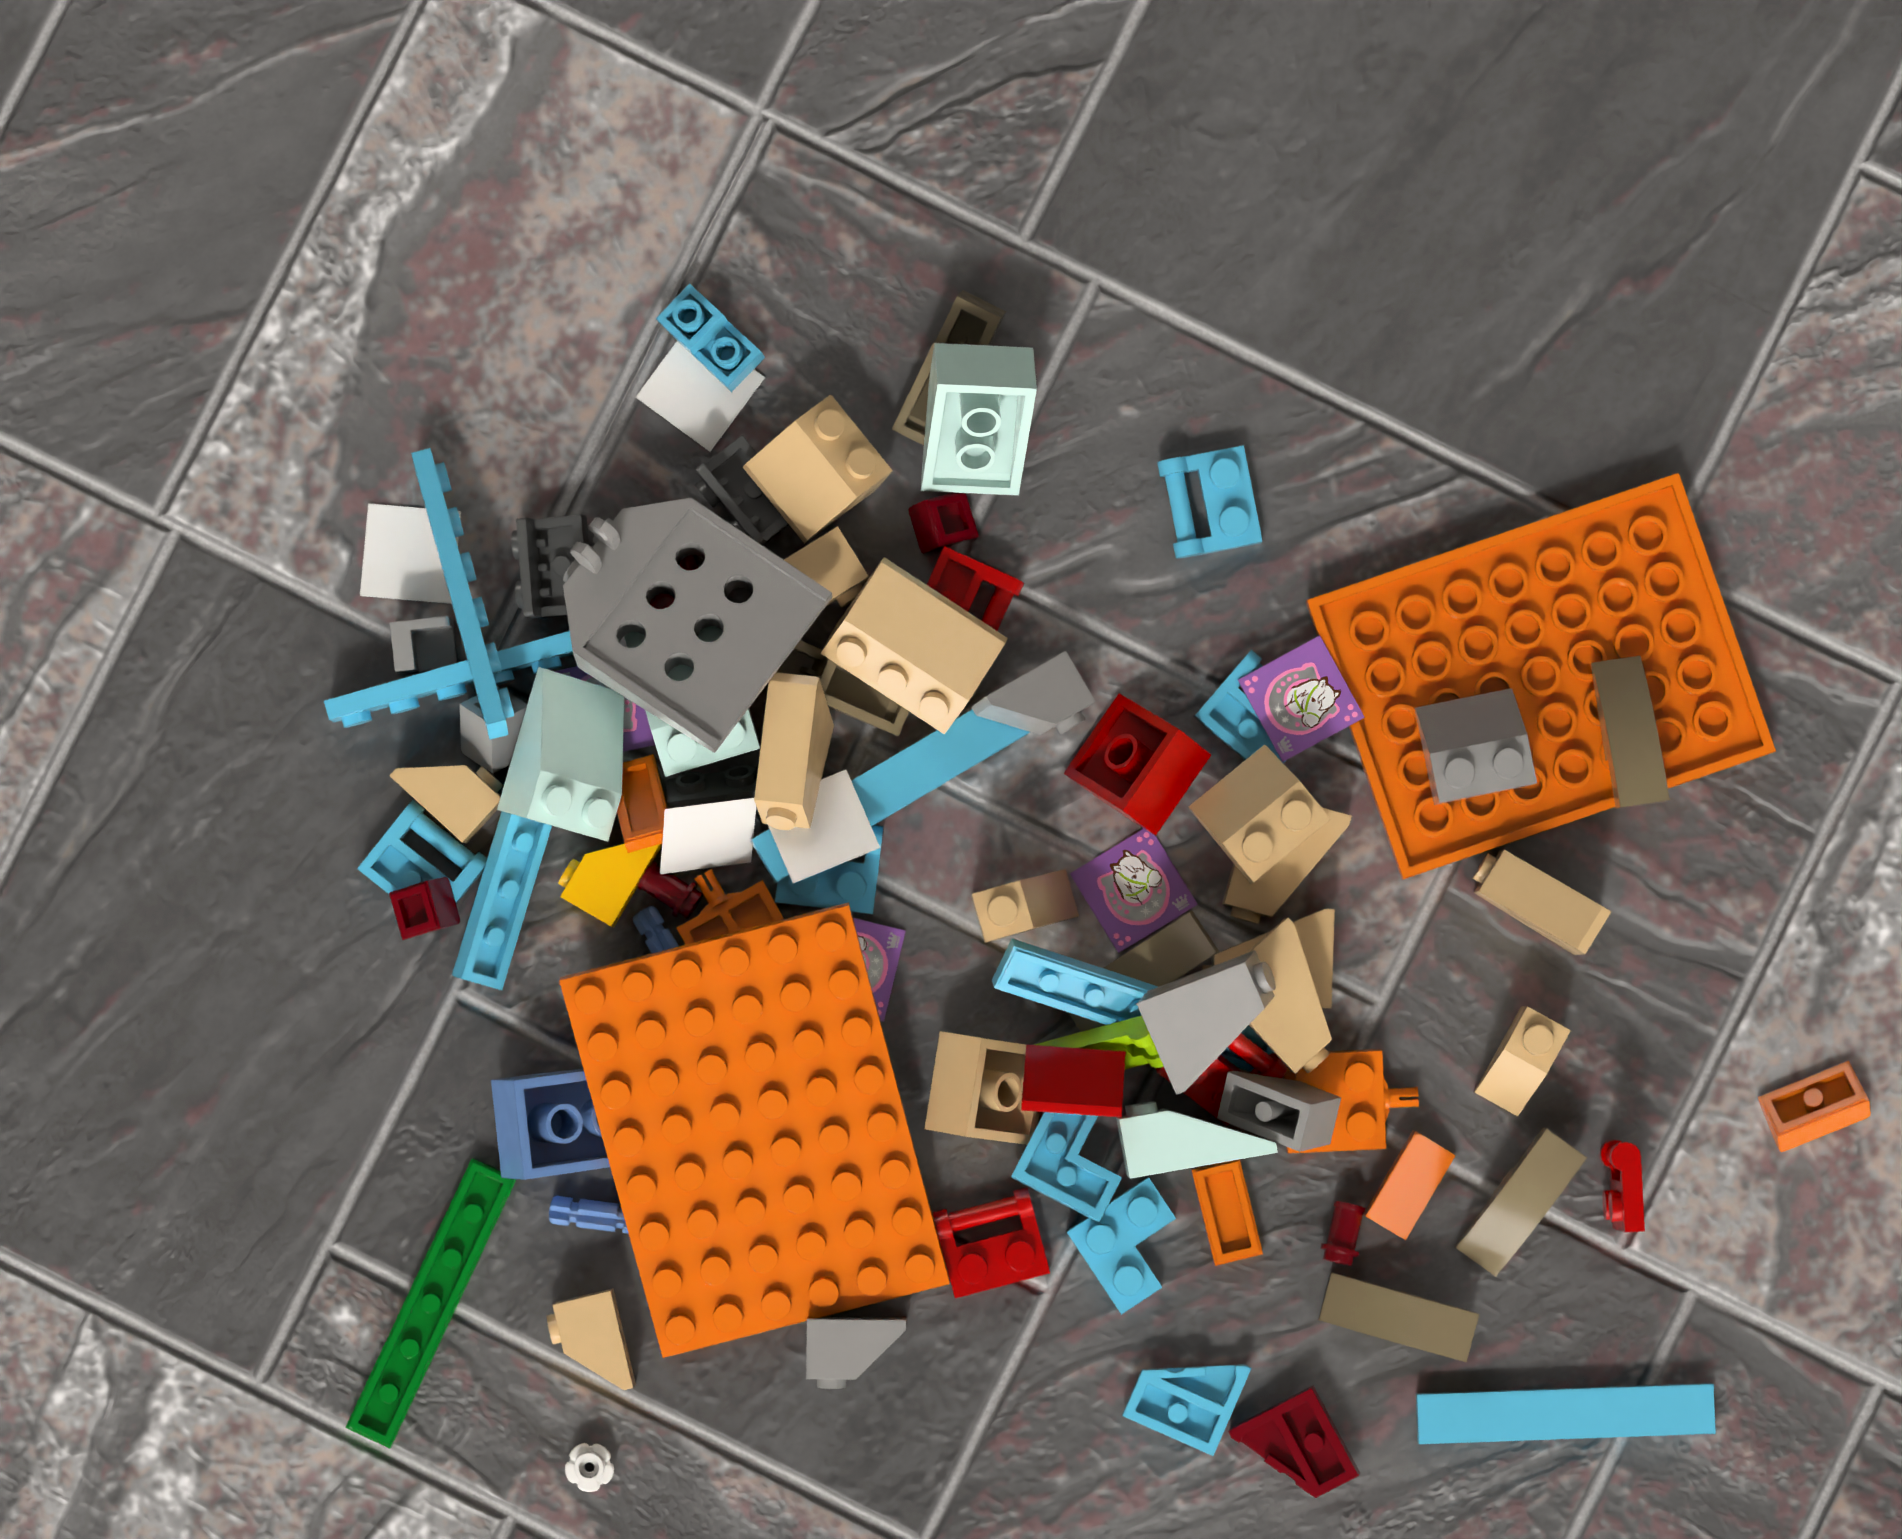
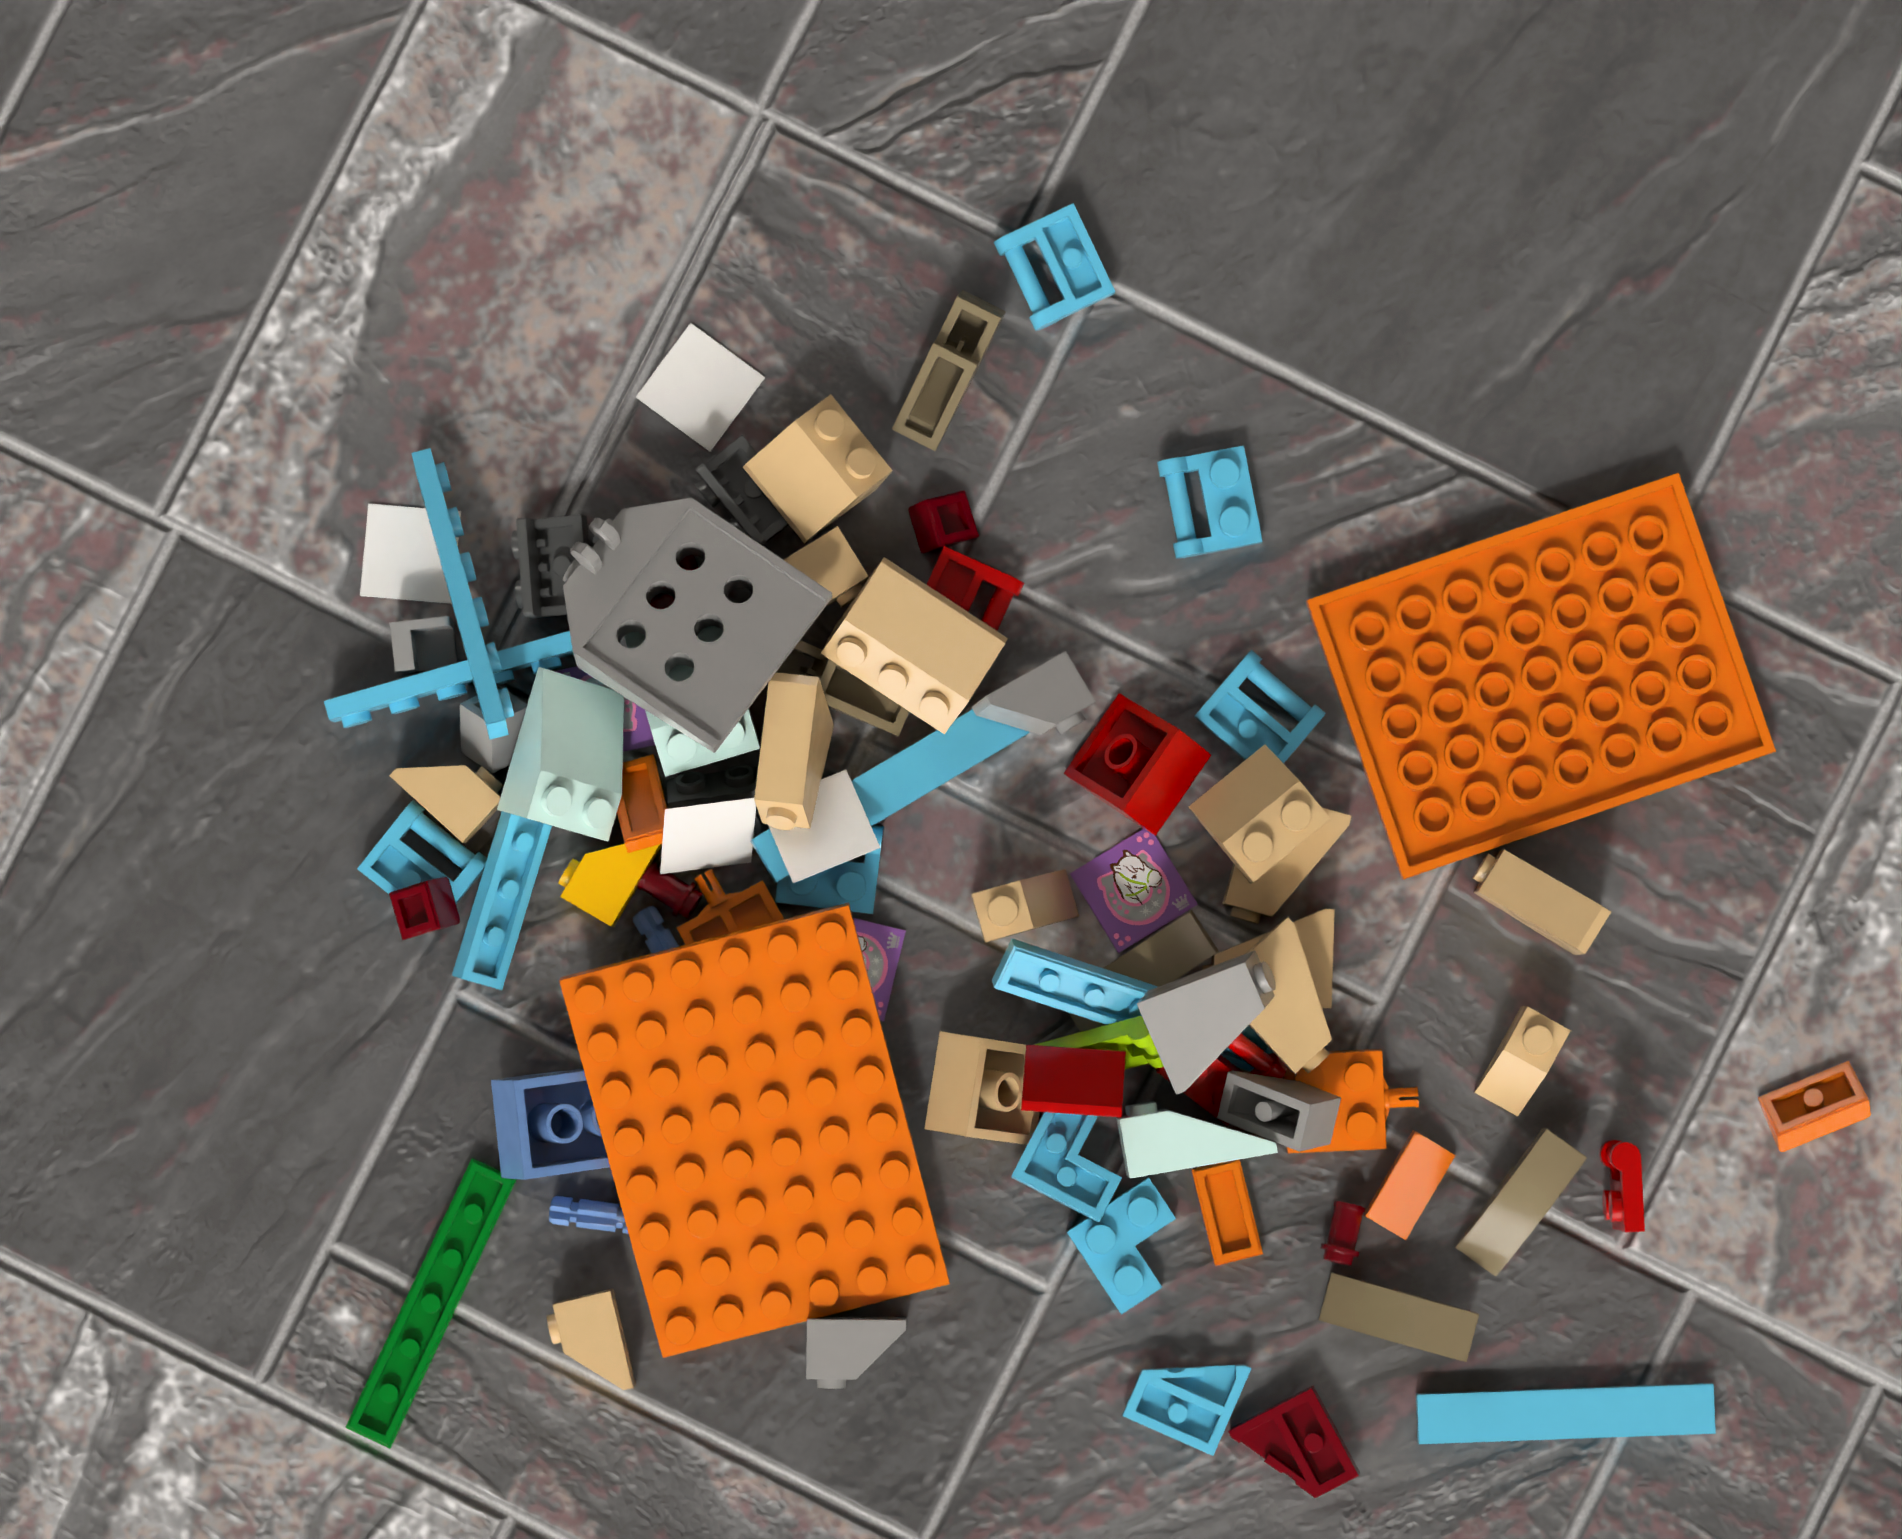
white plate [565,1443,614,1492] -> none
medium azure slope [656,283,765,392] -> none
light aqua slope [921,343,1037,495] -> none
red plate [932,1187,1050,1299] -> none
sticker [1238,635,1365,762] -> none
light grey slope [1414,688,1537,805] -> none
dark tan slope [1591,656,1670,809] -> none
none -> medium azure plate [994,203,1115,331]

